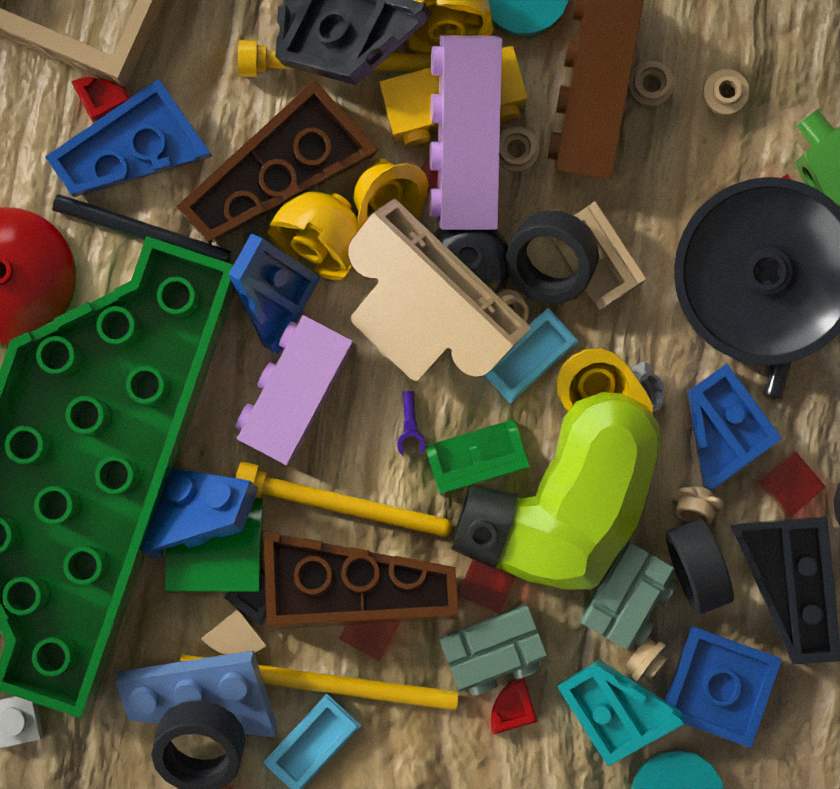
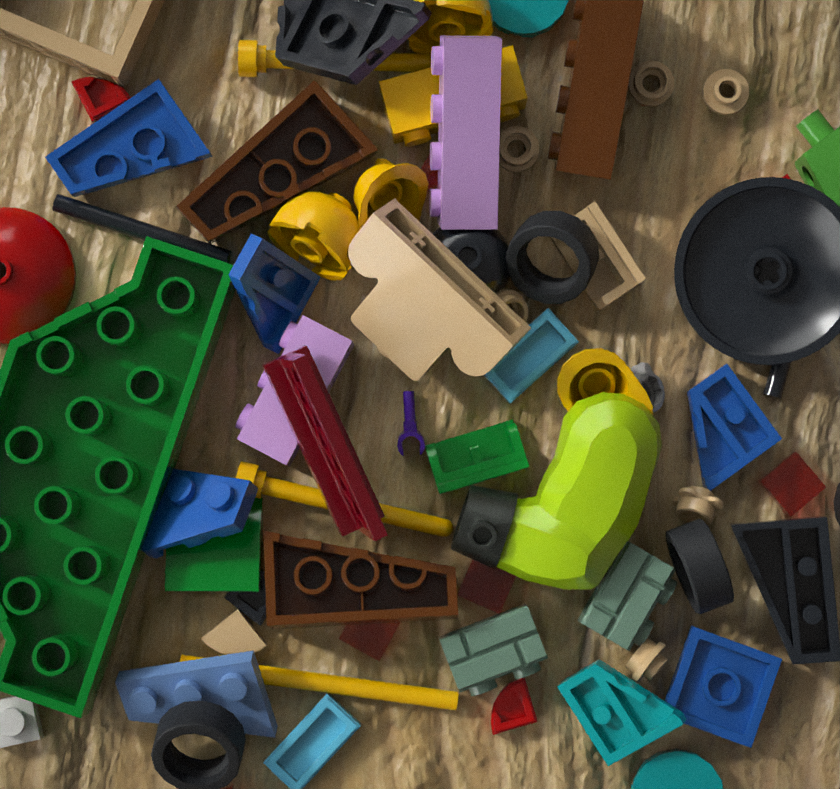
none -> dark red fence [262,345,388,542]

